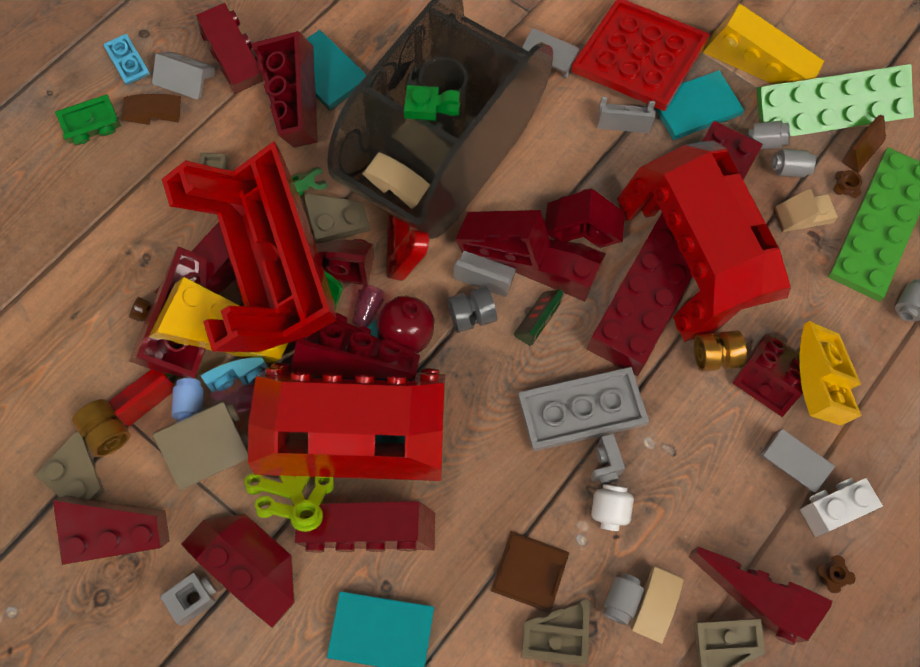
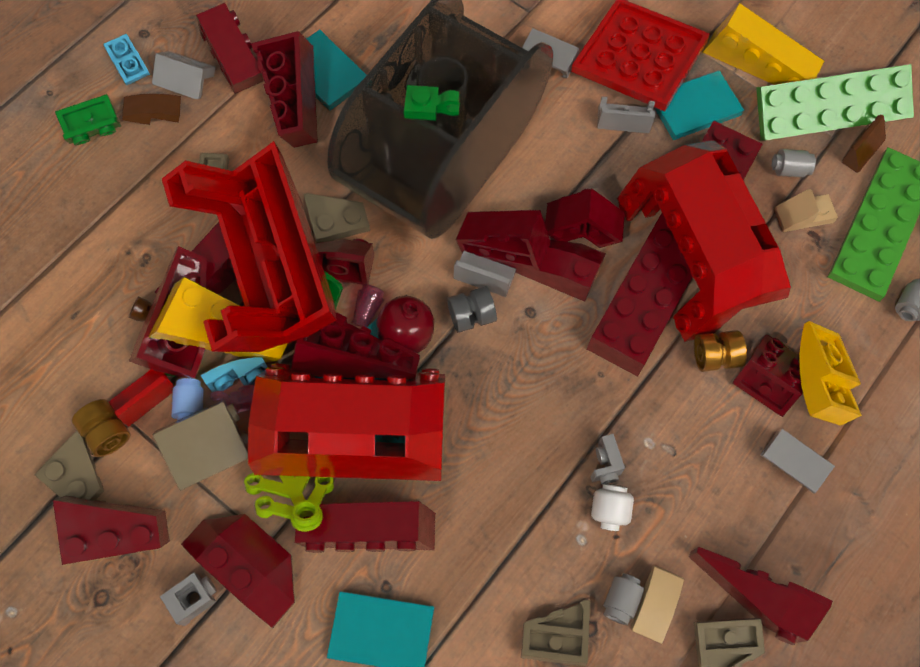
green plate [291,167,328,196] -> none
tan slope [362,152,430,209] -> none
red beam [387,204,429,281] -> none
reddish brown piece [491,531,570,613] -> none
dark green slope [514,289,564,346] -> none
light grey plate [517,367,649,452] -> none
light grey brick [749,121,790,150] -> none
white brick [800,478,883,538] -> none
reddish brown plate [817,555,856,593] -> none
reddish brown plate [833,170,862,198] -> none

